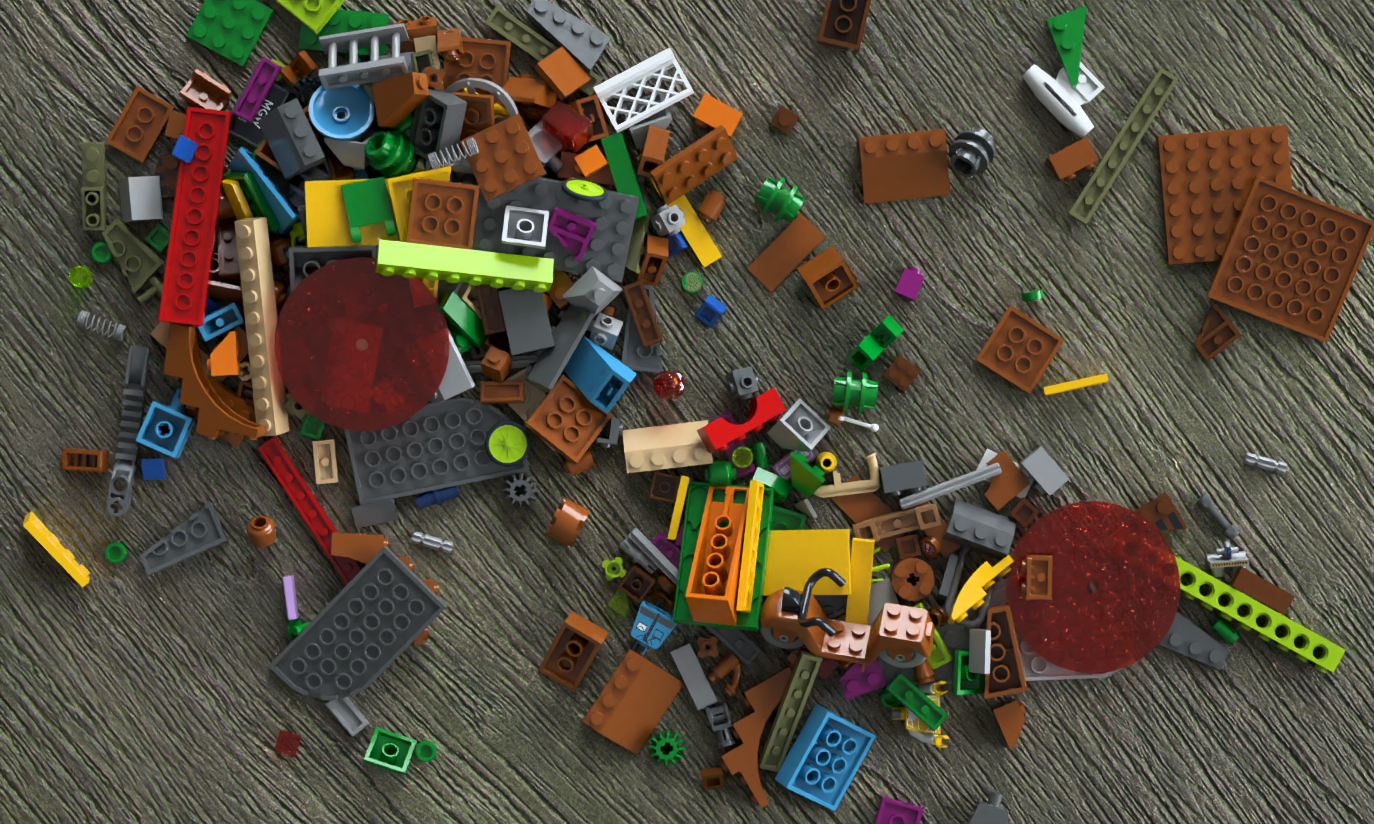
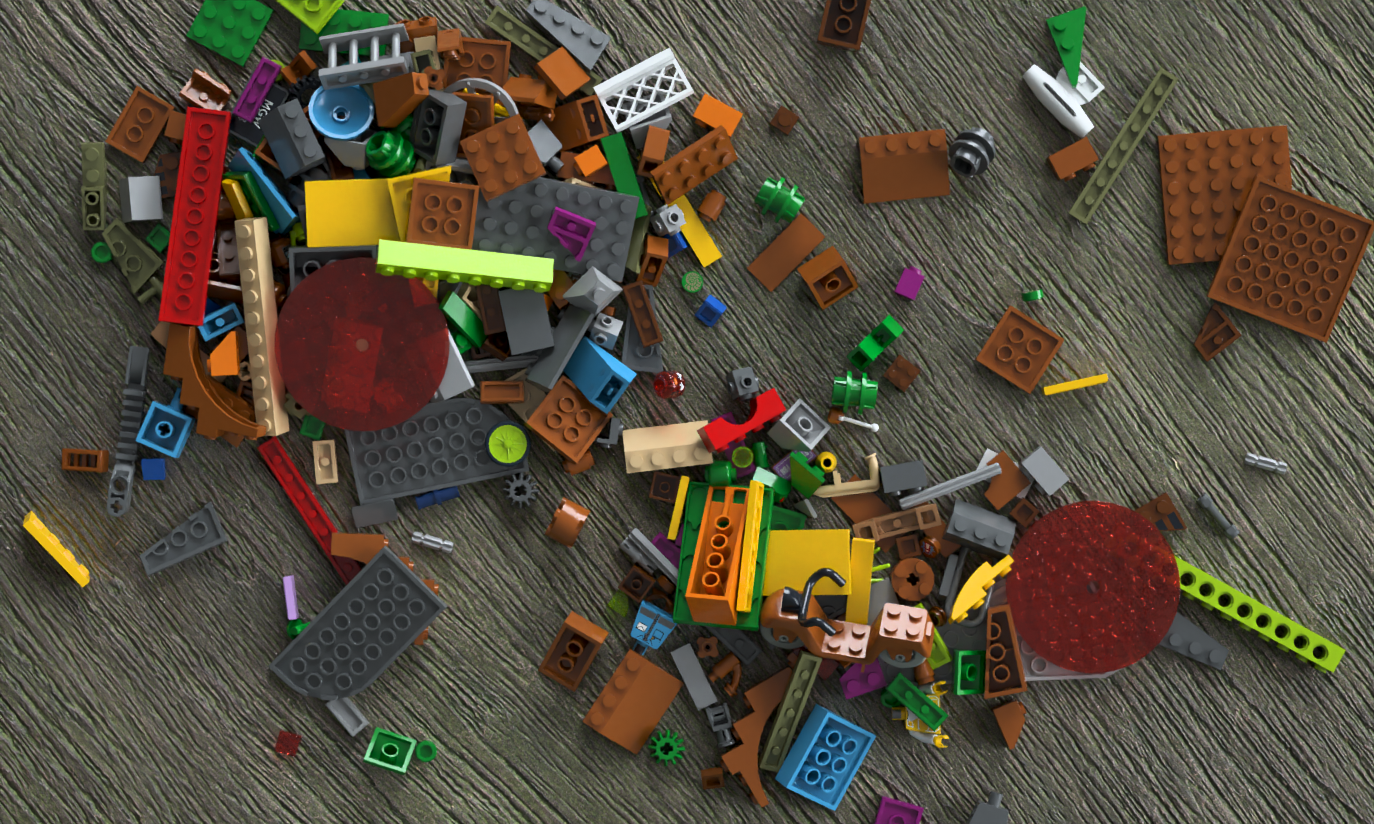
clear neon green wheel [68,266,93,288] -> none
light grey piece [76,310,127,342] -> none
green tile [105,542,127,564] -> none
blue slope [172,134,197,163] -> none
dark orange head [247,516,277,548] -> none
green flag [341,177,396,243] -> none
light grey piece [428,138,479,170] -> none
dark orange brick [481,346,512,383] -> none
light grey slope [501,205,549,249] -> none
clear red brick [542,101,593,152] -> none
wheel [562,179,607,202] -> none
lime plate [602,557,626,581] -> none
light grey tile [969,628,991,674] -> none
dark orange bracket [1021,555,1052,601] -> none
light grey hips [1206,541,1249,577] -> none
green pin [1211,618,1239,645] -> none
reddish brown tile [1229,566,1294,615] -> none

